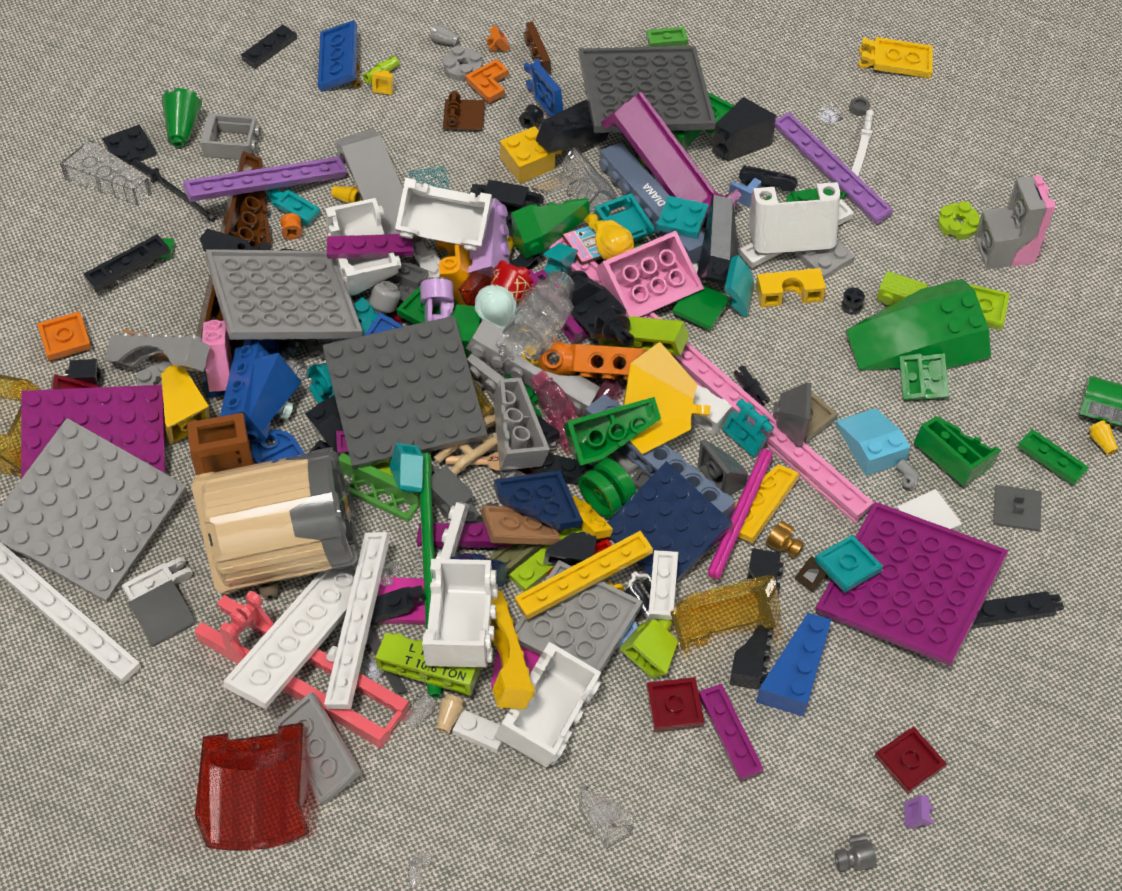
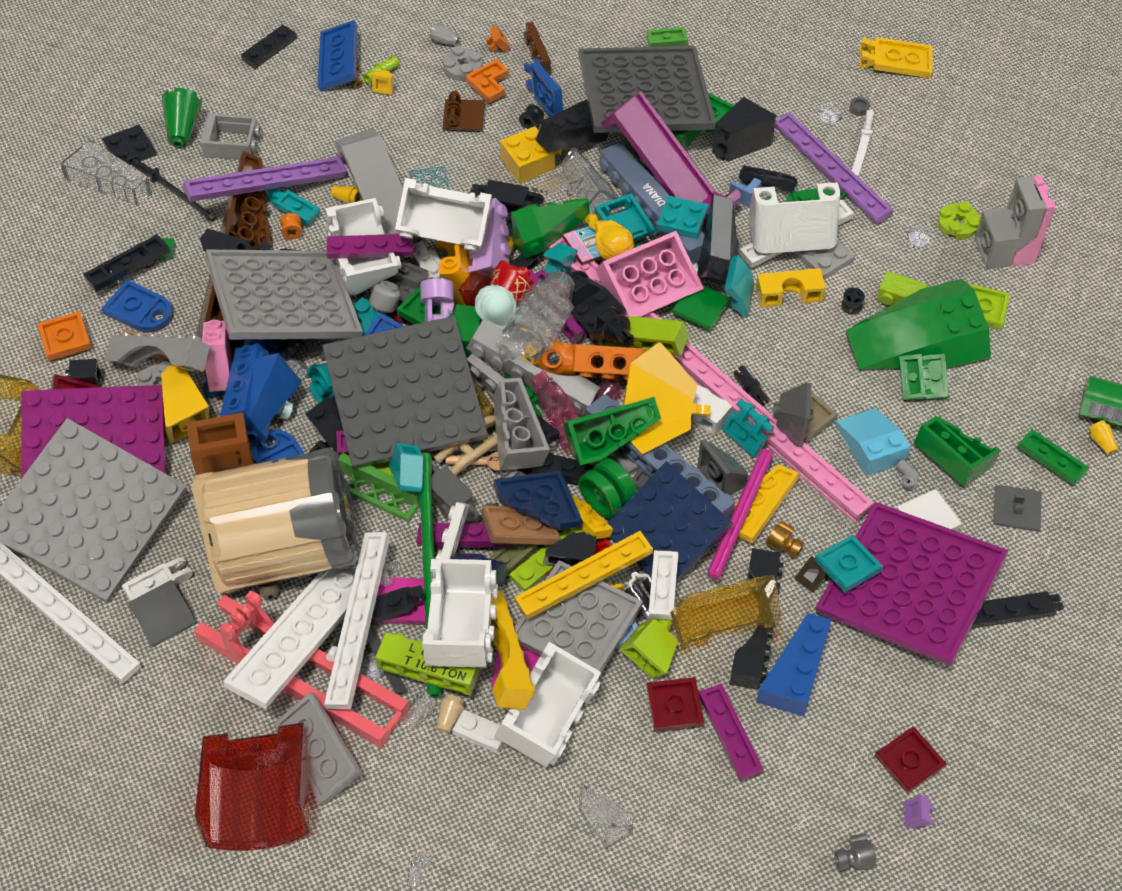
none -> blue tile [101,279,173,333]
none -> clear tile [906,227,931,248]

